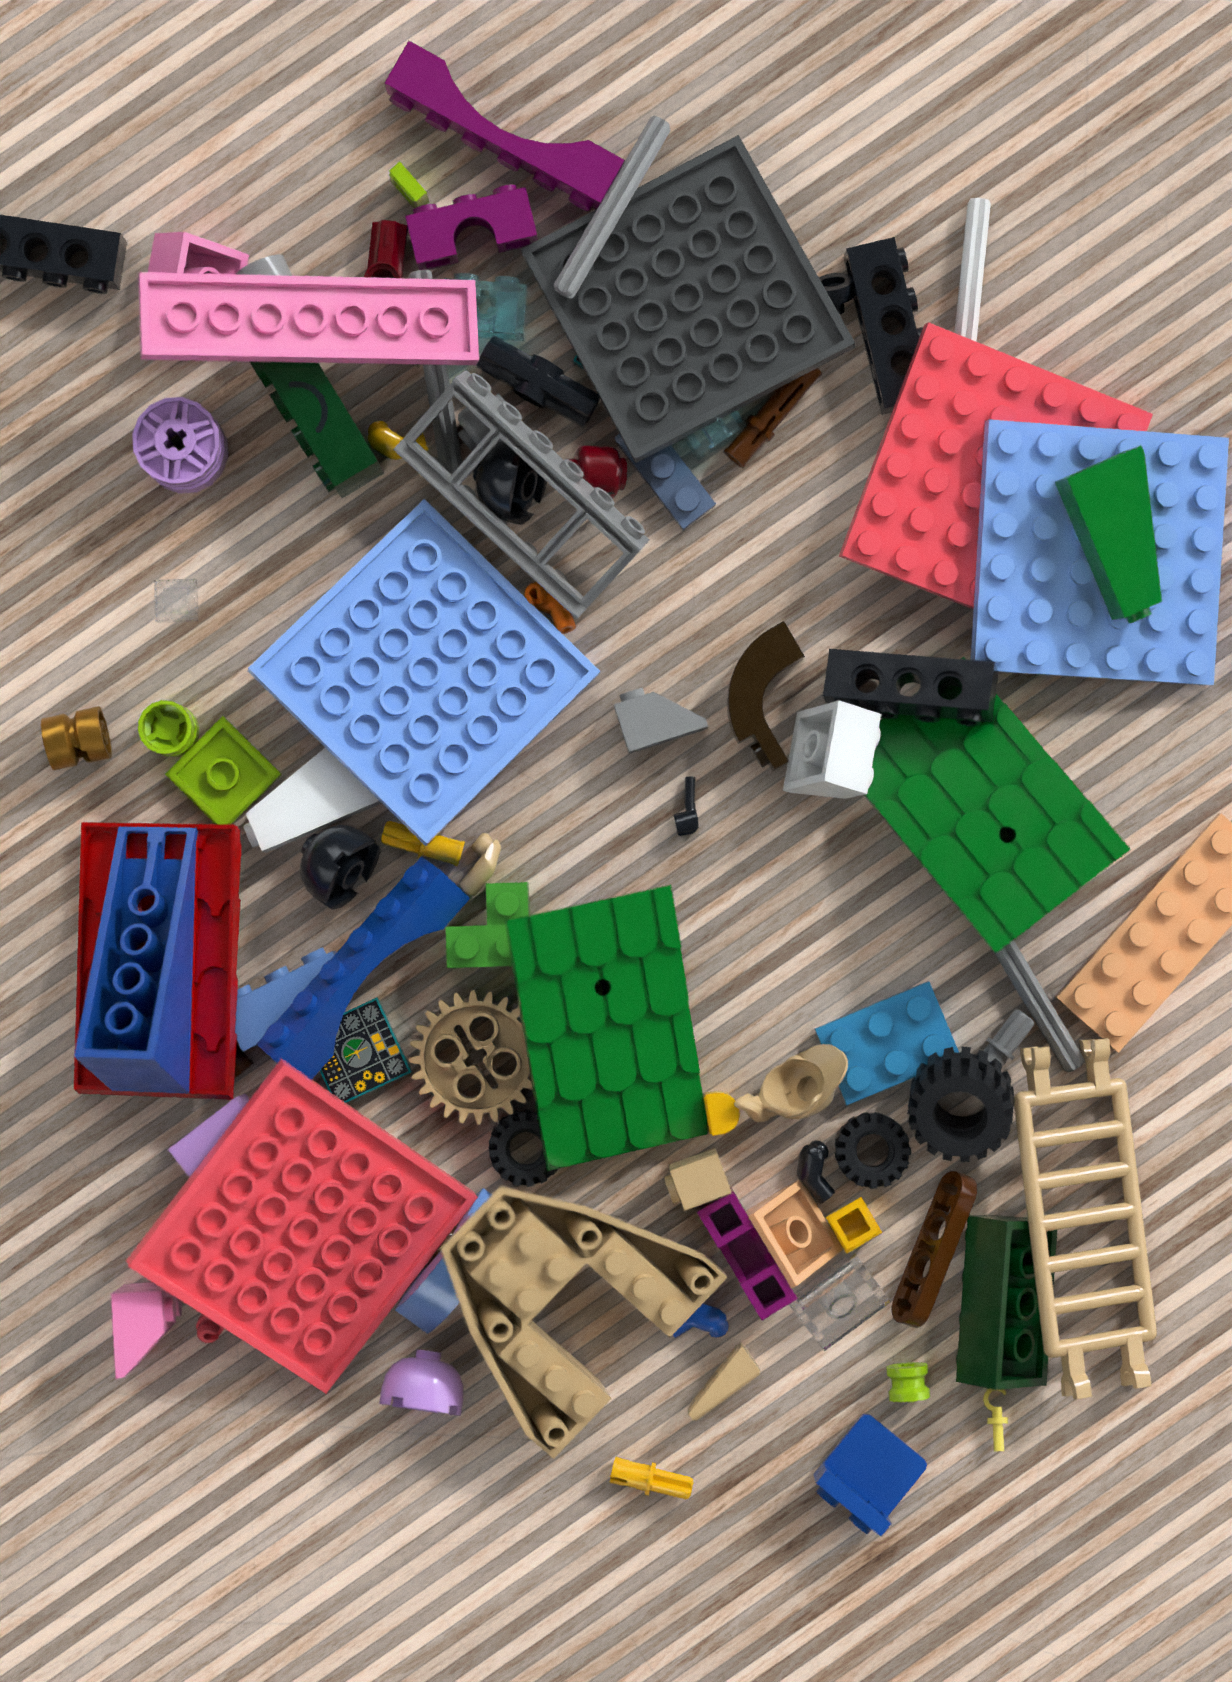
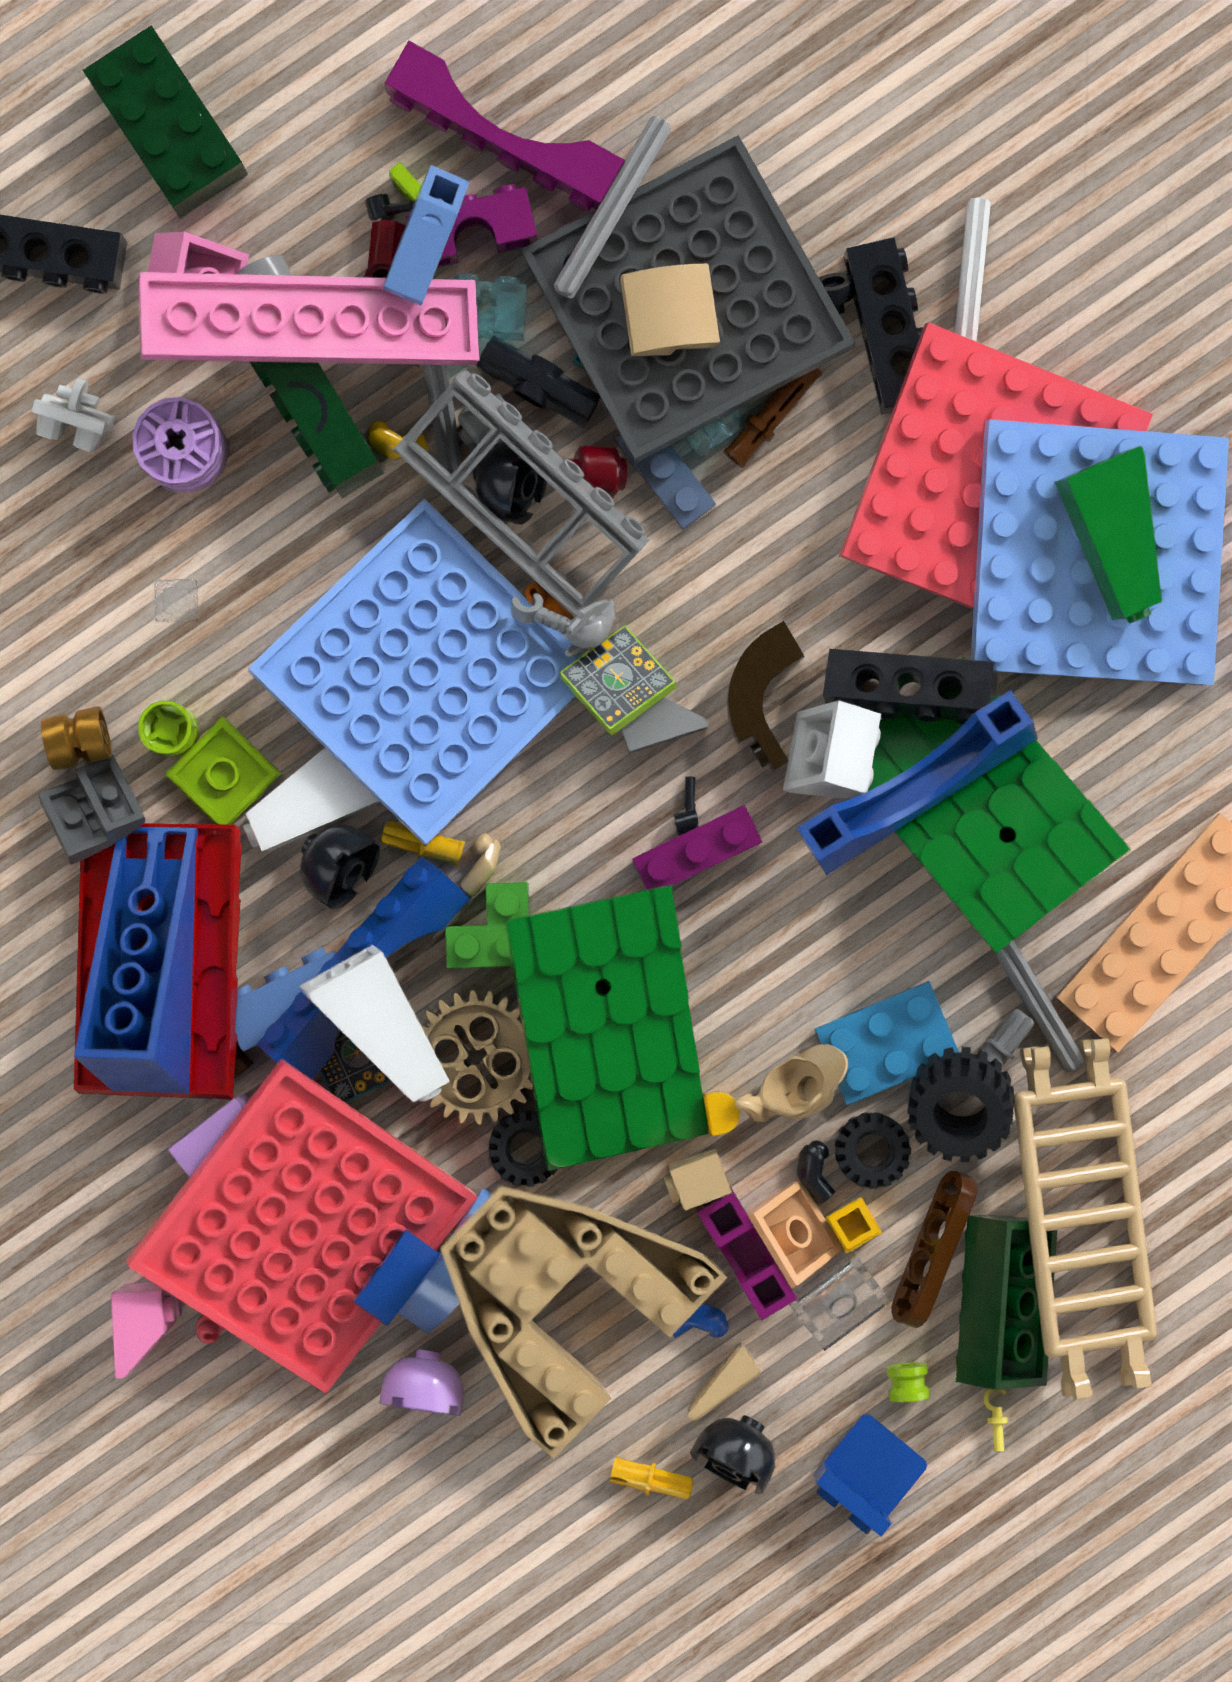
none -> white hips [31,378,116,452]
none -> dark grey slope [38,755,146,865]
none -> dark green brick [82,25,248,218]
none -> white slope [300,945,450,1102]
none -> blue slope [353,1230,440,1326]
none -> black hand [365,194,414,220]
none -> medium blue slope [382,165,469,306]
none -> light grey piece [511,593,616,657]
none -> tile [559,625,677,736]
none -> tan slope [620,263,720,356]
none -> magenta arch [632,805,762,890]
none -> black cylinder [689,1415,775,1495]
none -> blue arch [797,690,1038,876]

